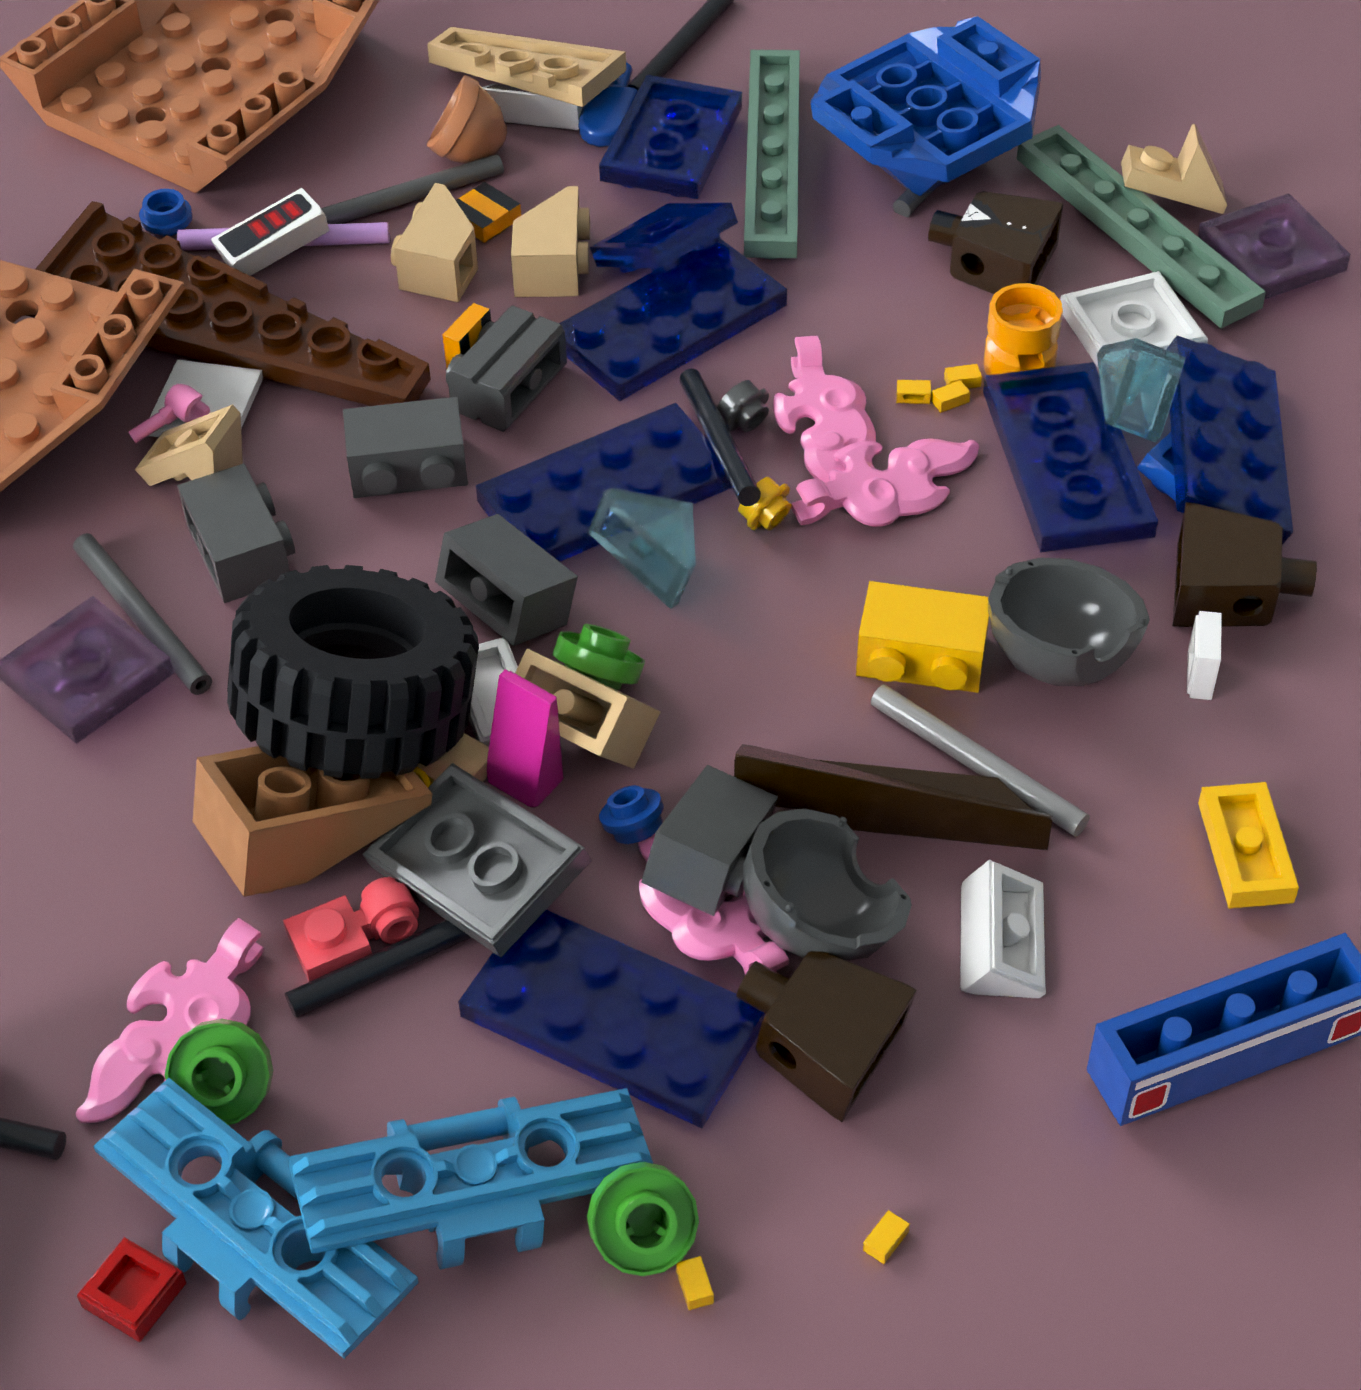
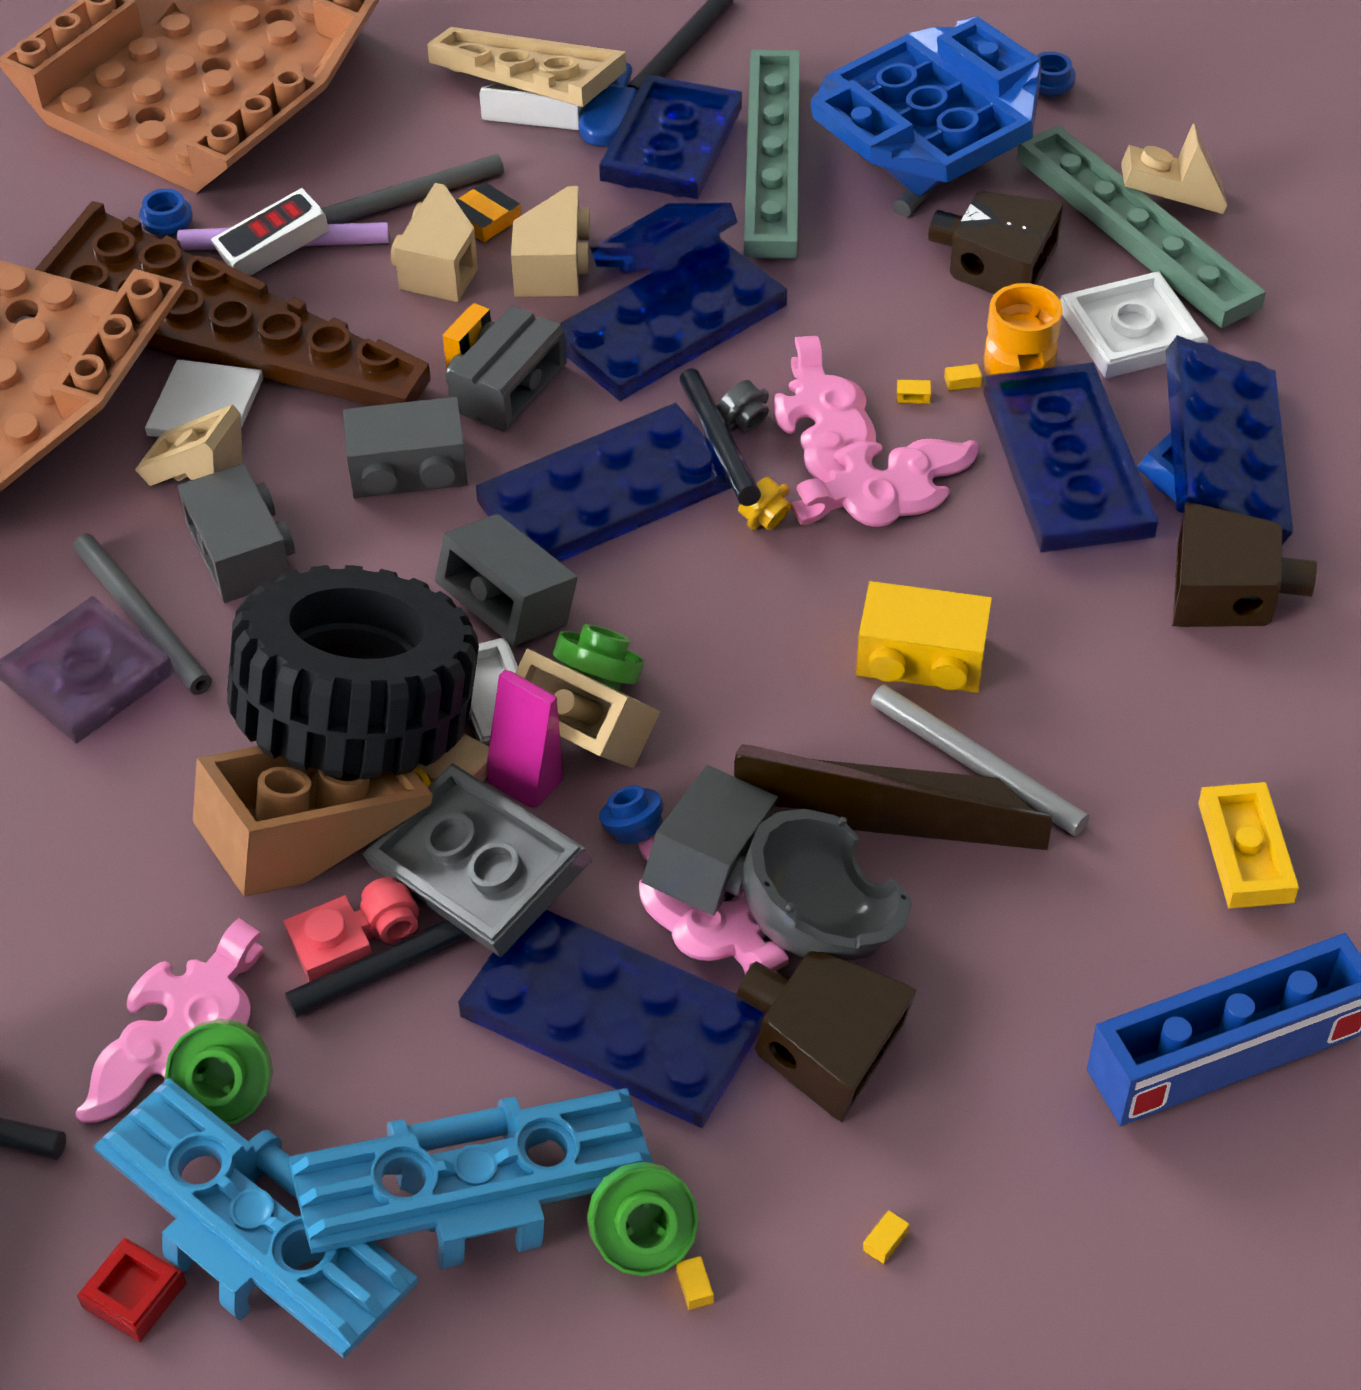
bright pink hand [128,384,210,444] -> none
nougat hat [426,75,507,163] -> none
clear light blue slope [588,488,696,609] -> none
yellow piece [931,380,970,413] -> none
white slope [960,860,1046,998] -> none
dark grey cylinder [988,558,1150,686] -> none
clear light blue slope [1097,338,1186,442] -> none
white tile [1187,611,1221,700] -> none
clear purple plate [1198,193,1351,300] -> none
none -> blue plate [1036,52,1076,97]

